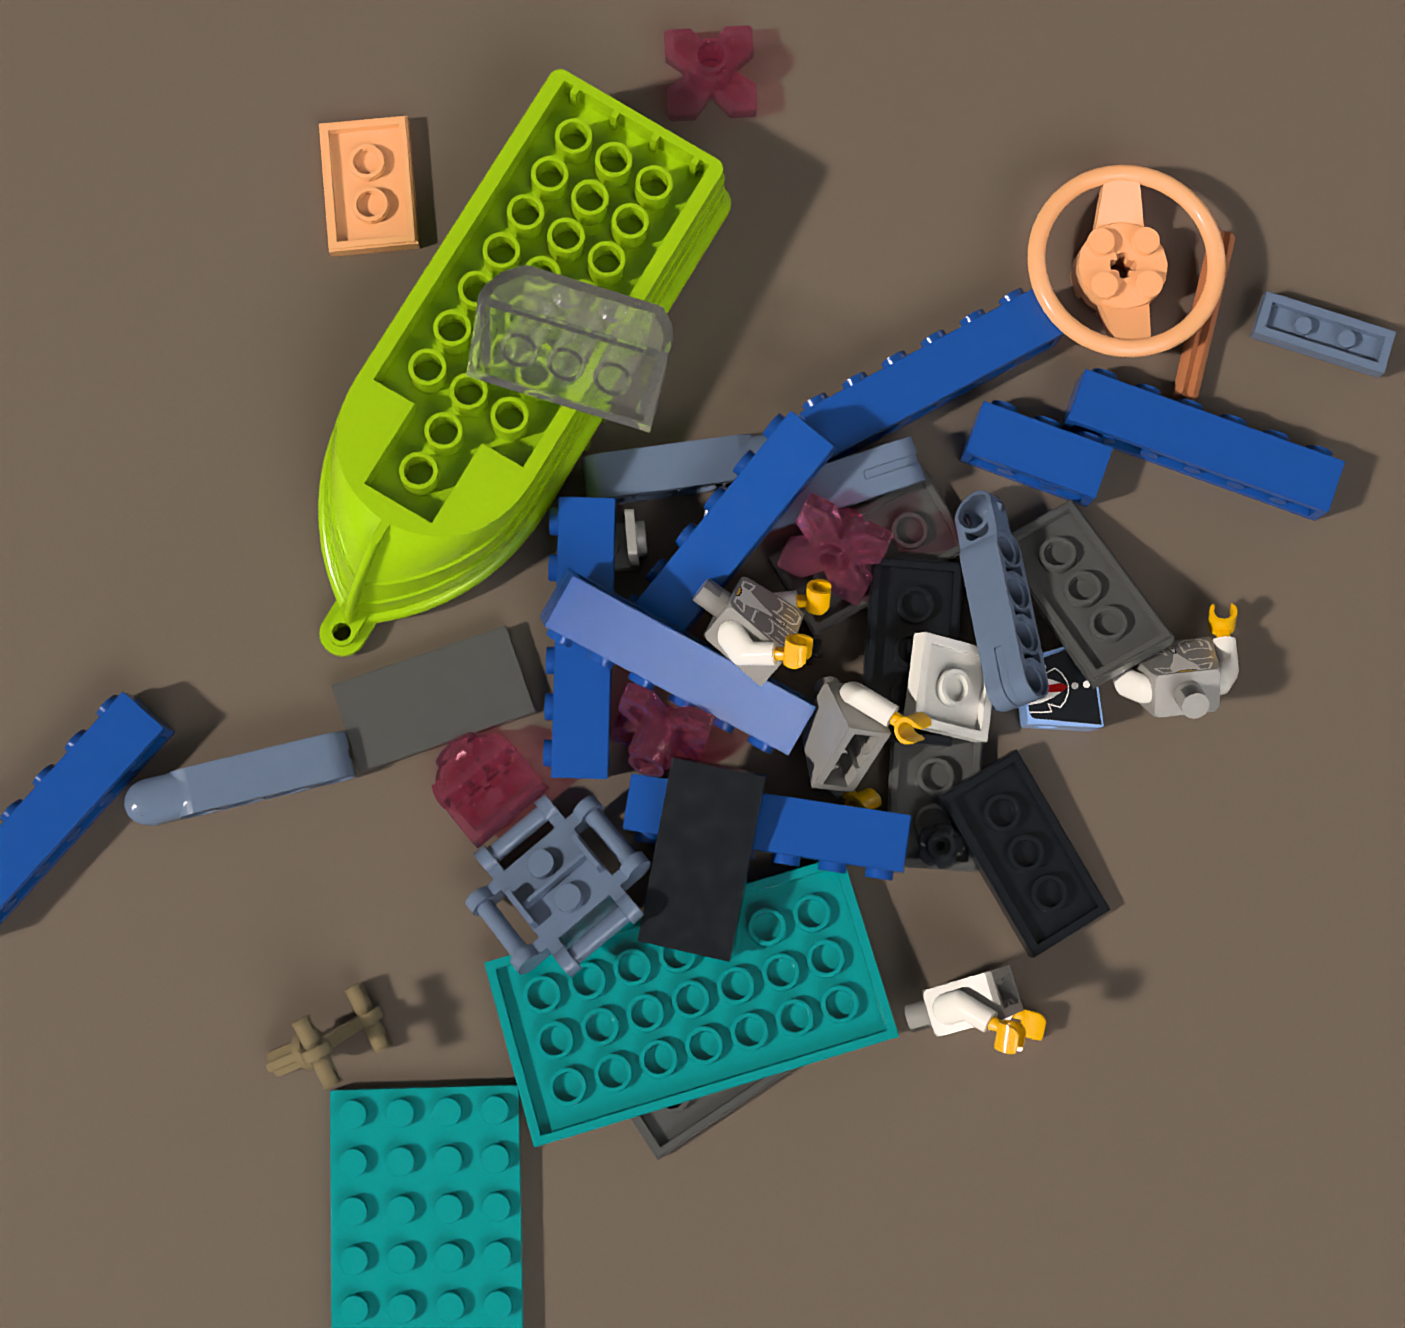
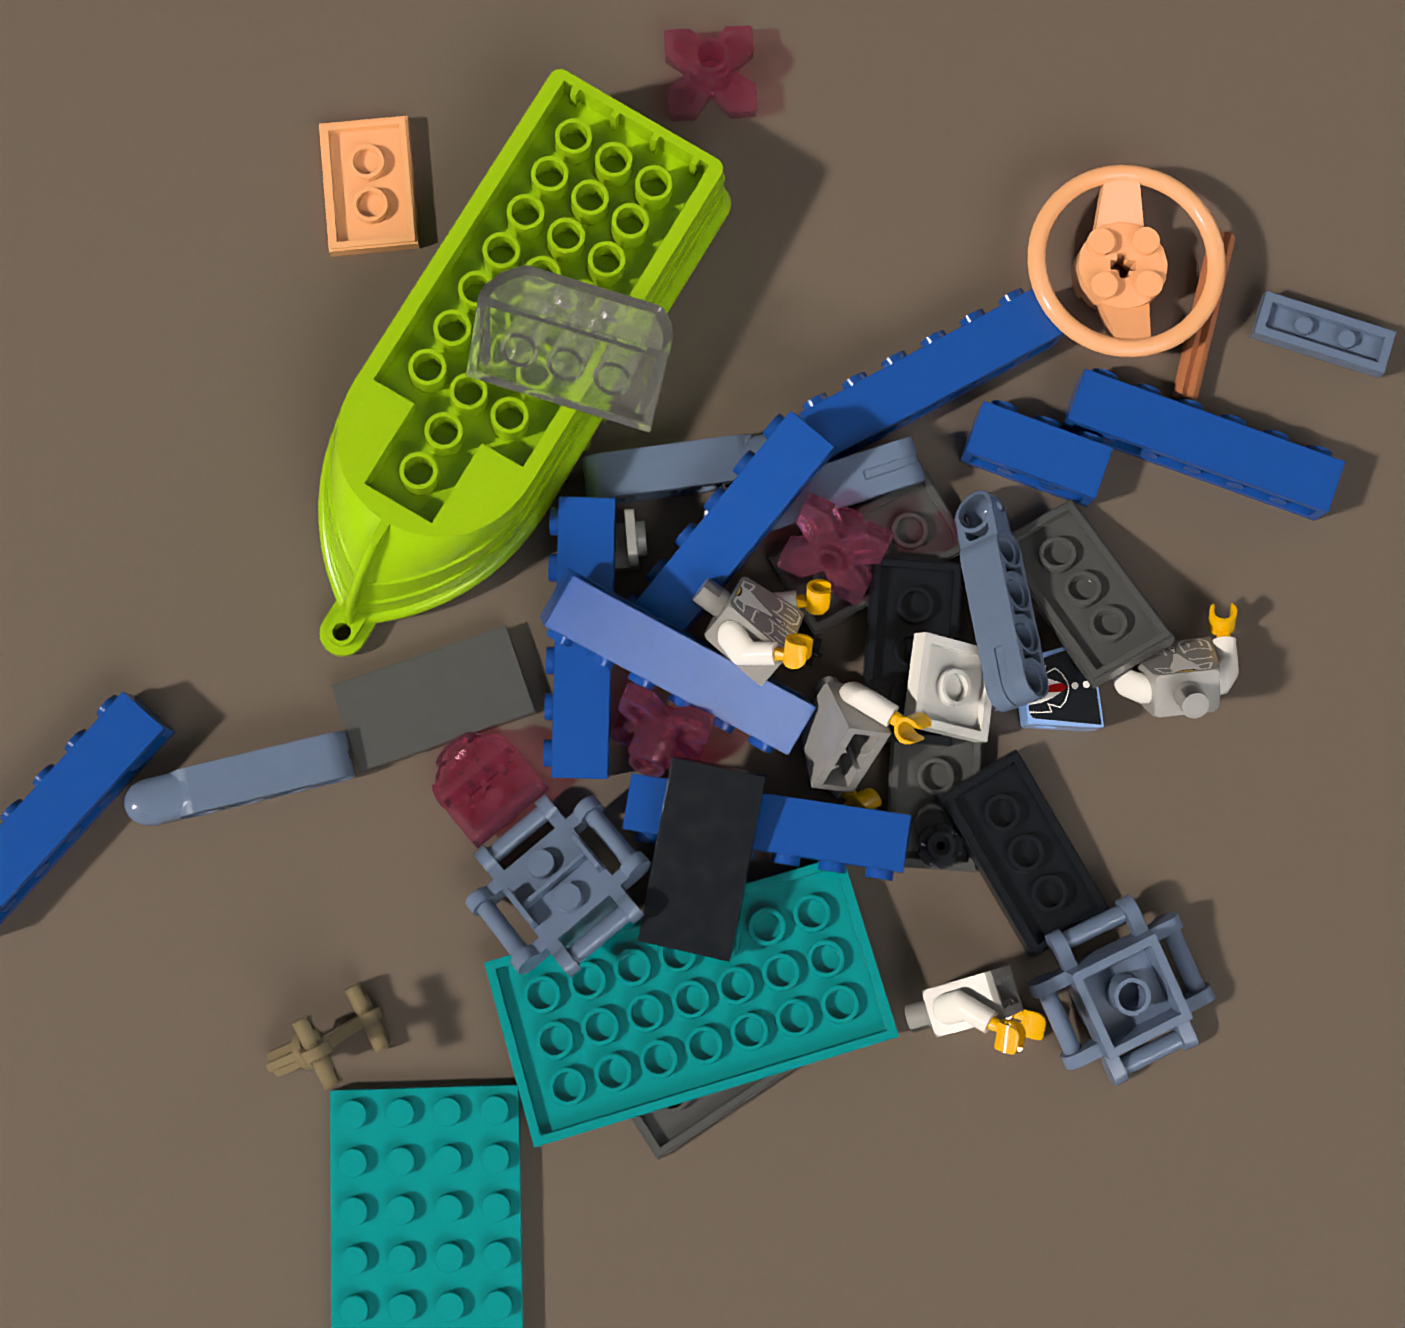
none -> sand blue brick [1027,894,1216,1087]

